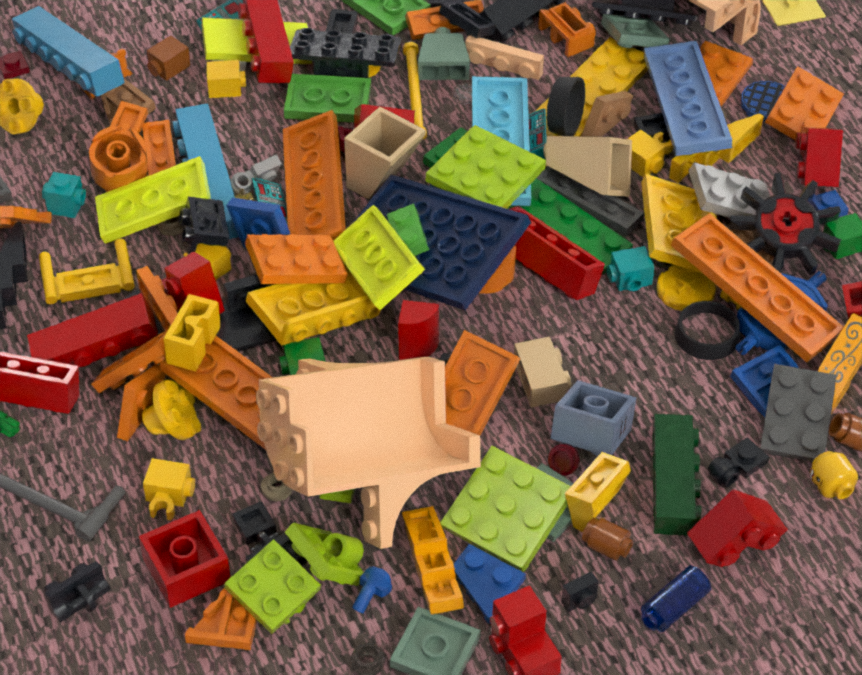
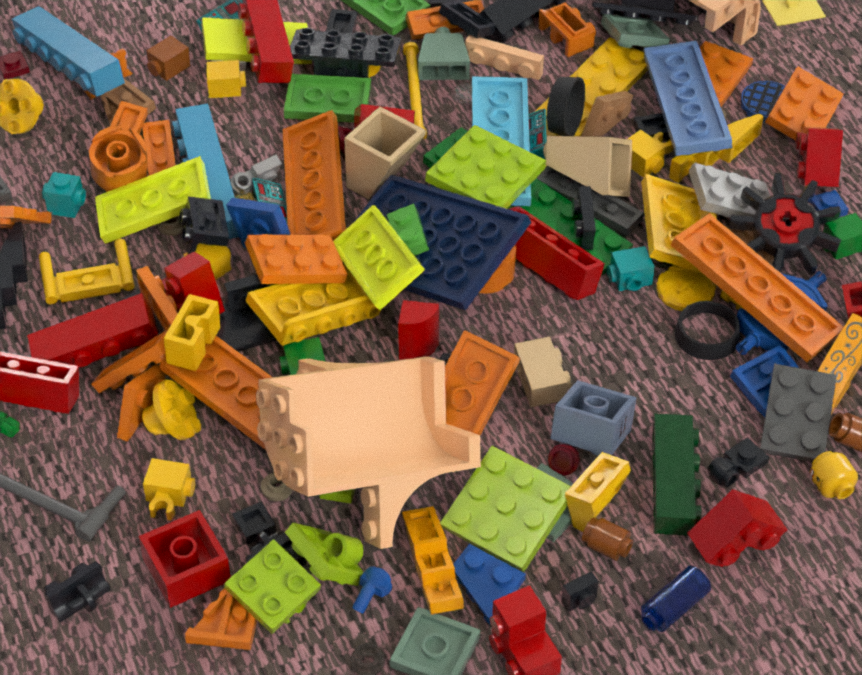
none -> black plate [572,186,596,250]

